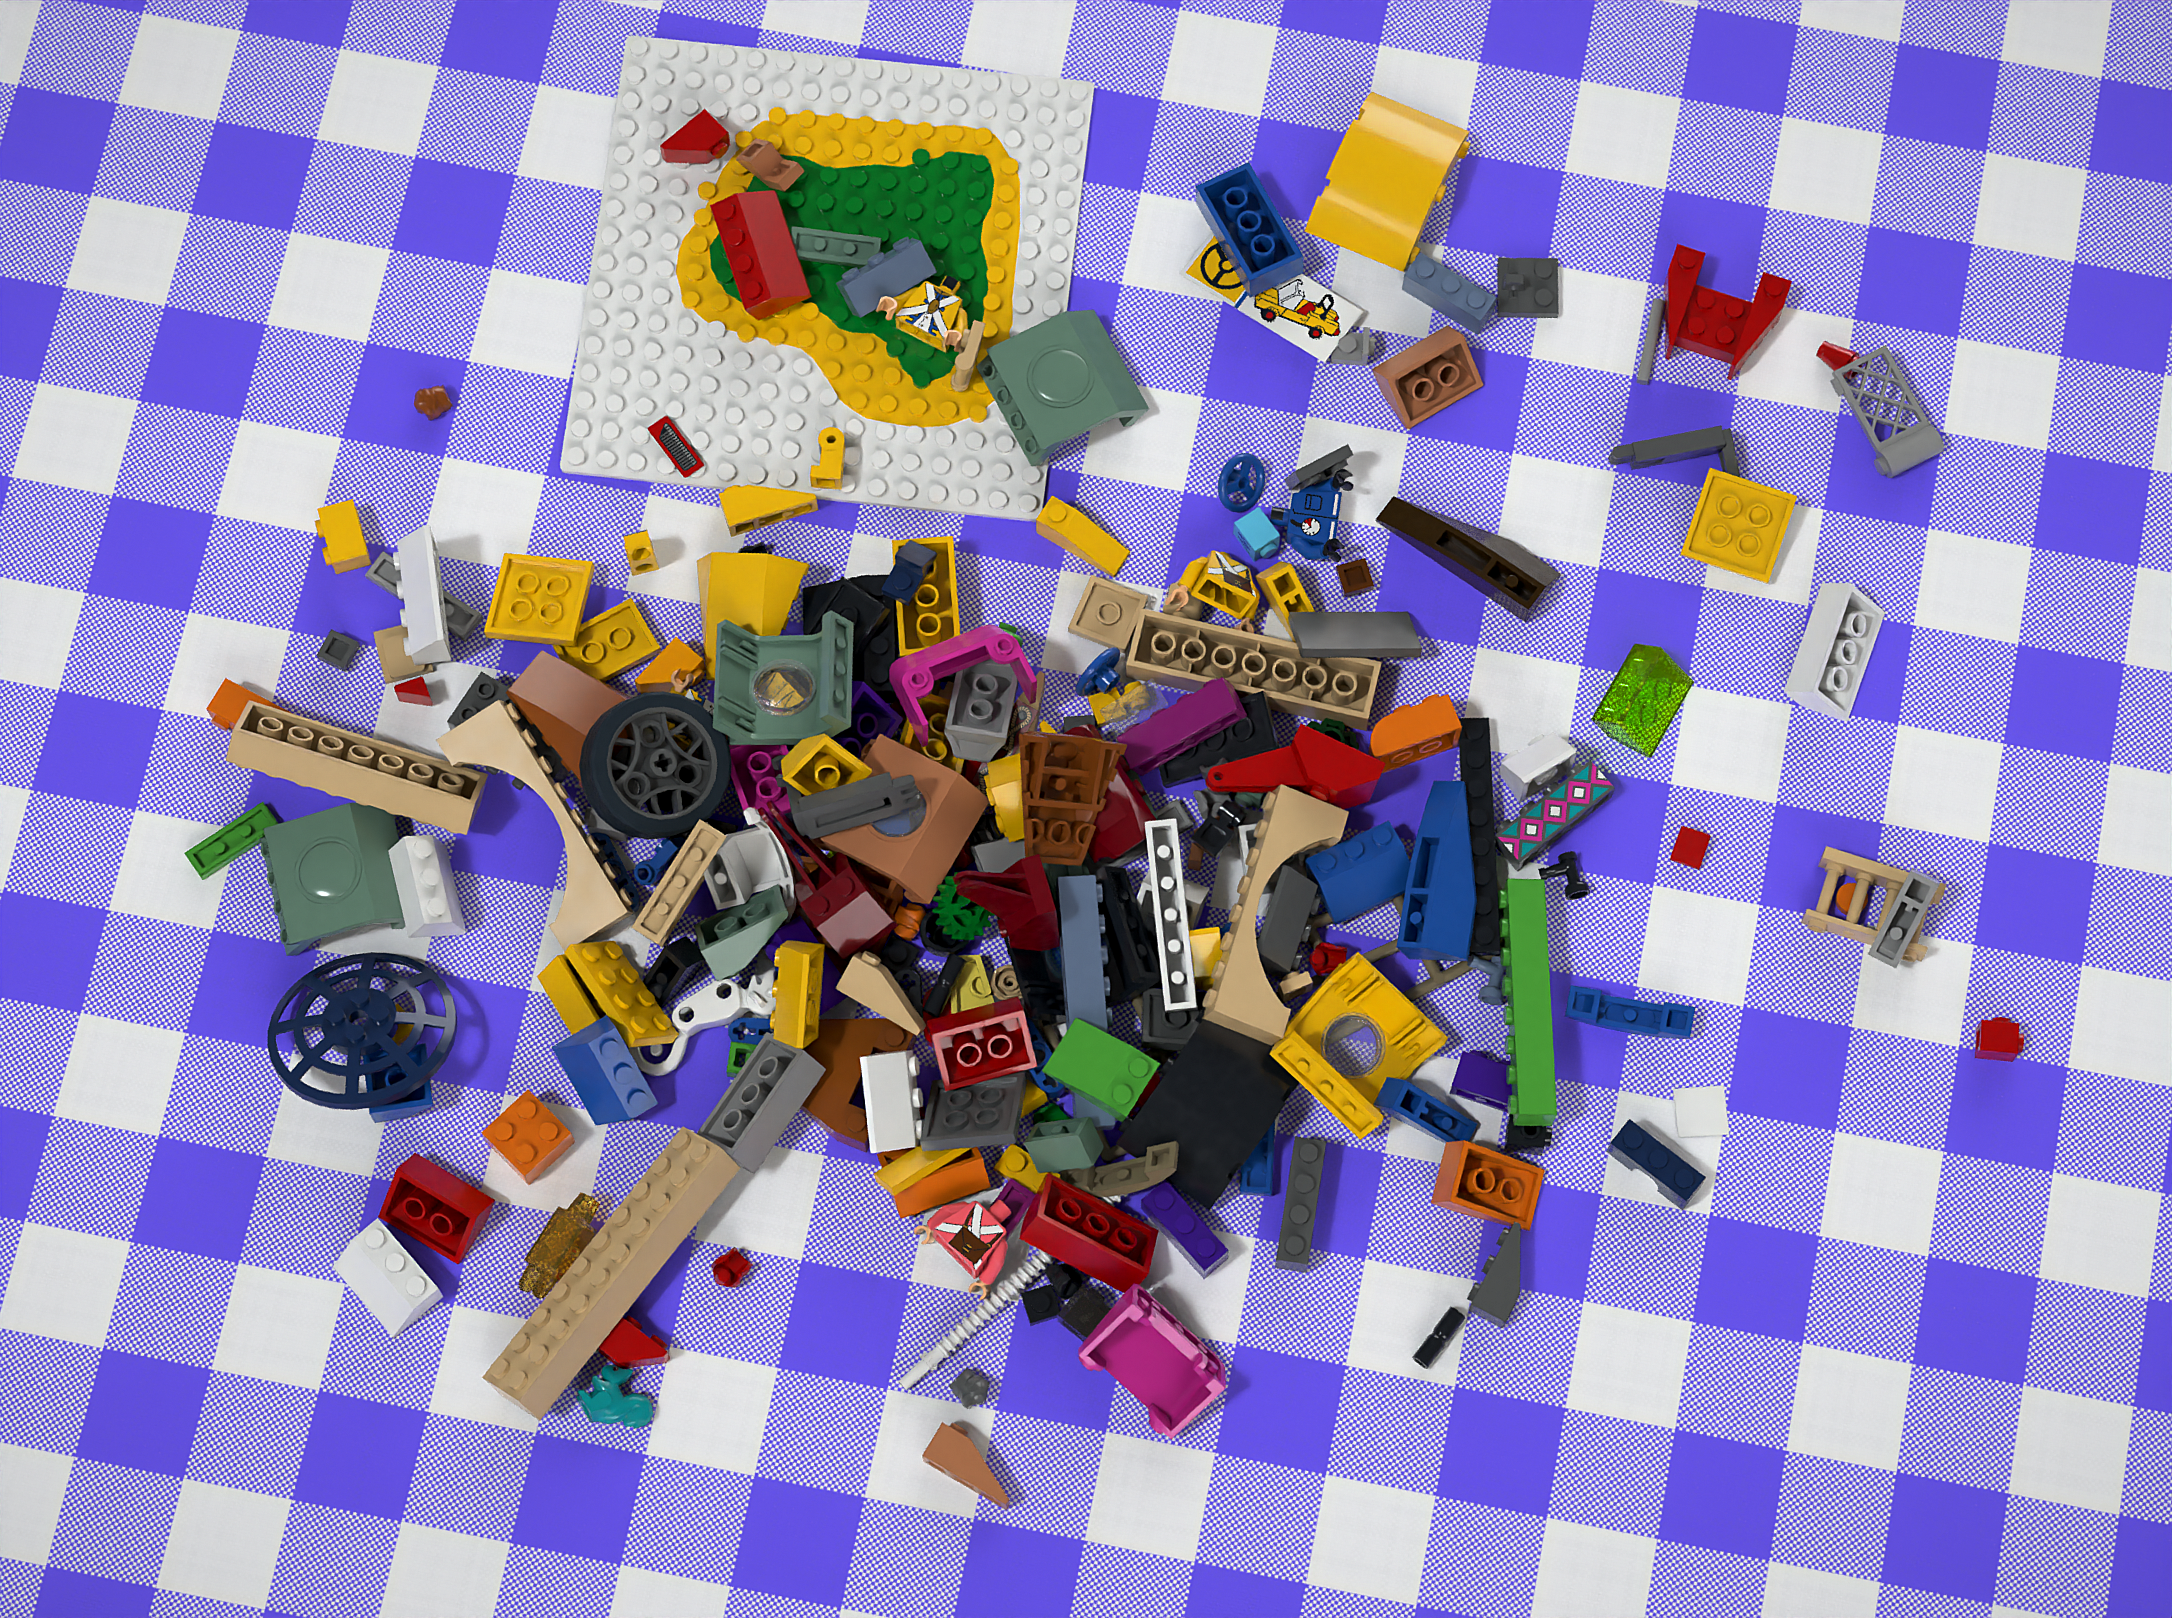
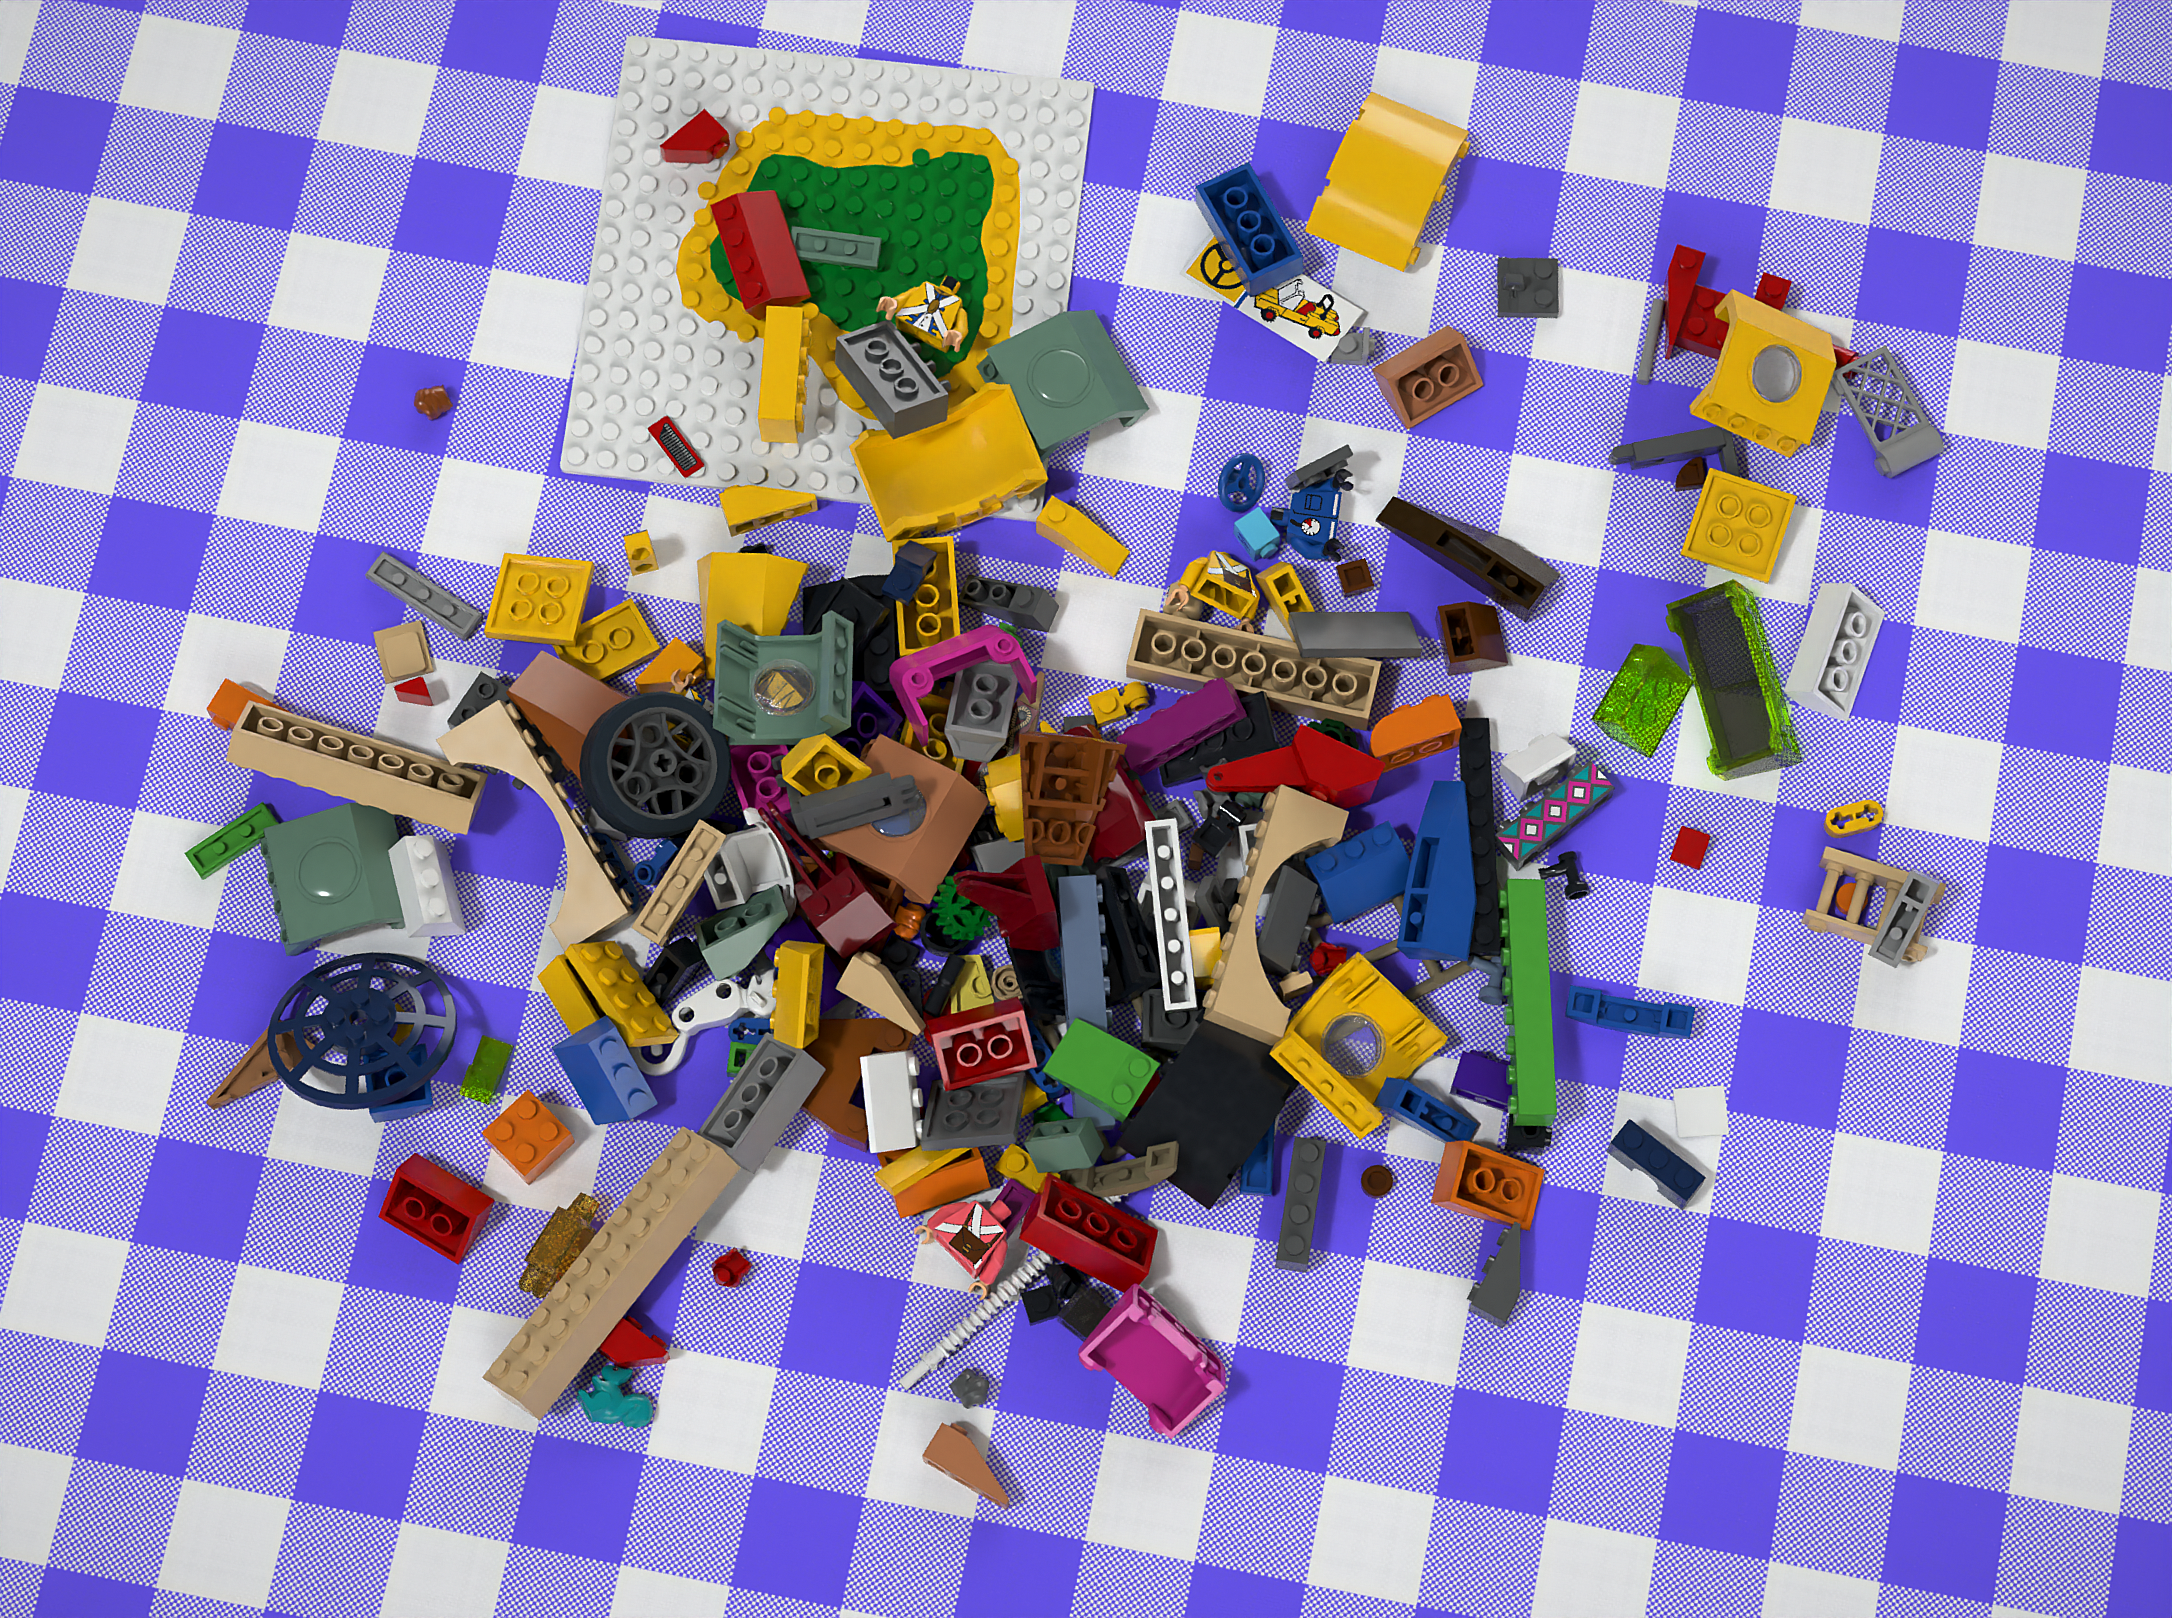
yellow brick [315,499,372,574] -> none
dark grey plate [317,629,360,672] -> none
white slope [333,1218,443,1338] -> none
white slope [393,525,451,666] -> none
nougat slope [736,138,804,192] -> none
yellow leg [810,427,846,490] -> none
sand blue brick [836,237,937,318] -> none
tan plate [951,320,985,392] -> none
tan plate [1068,575,1148,654] -> none
blue piece [1075,647,1121,697] -> none
clear brick [1099,678,1169,738] -> none
dark purple brick [1141,1180,1229,1279] -> none
sand blue brick [1402,252,1496,335] -> none
black piece [1412,1307,1466,1369] -> none
red brick [1975,1017,2024,1062] -> none
none -> medium nougat wing [206,1019,325,1110]
none -> clear neon green slope [459,1035,514,1105]
none -> yellow brick [758,306,811,443]
none -> dark grey piece [835,320,951,440]
none -> yellow panel [849,382,1049,542]
none -> dark grey slope [958,574,1059,633]
none -> dark grey plate [1194,875,1240,939]
none -> reddish brown tile [1361,1165,1393,1199]
none -> reddish brown slope [1435,601,1508,676]
none -> clear smoke windscreen [1665,579,1803,781]
none -> reddish brown tile [1675,456,1706,492]
none -> yellow panel [1689,289,1837,458]
none -> yellow beam [1823,800,1883,838]

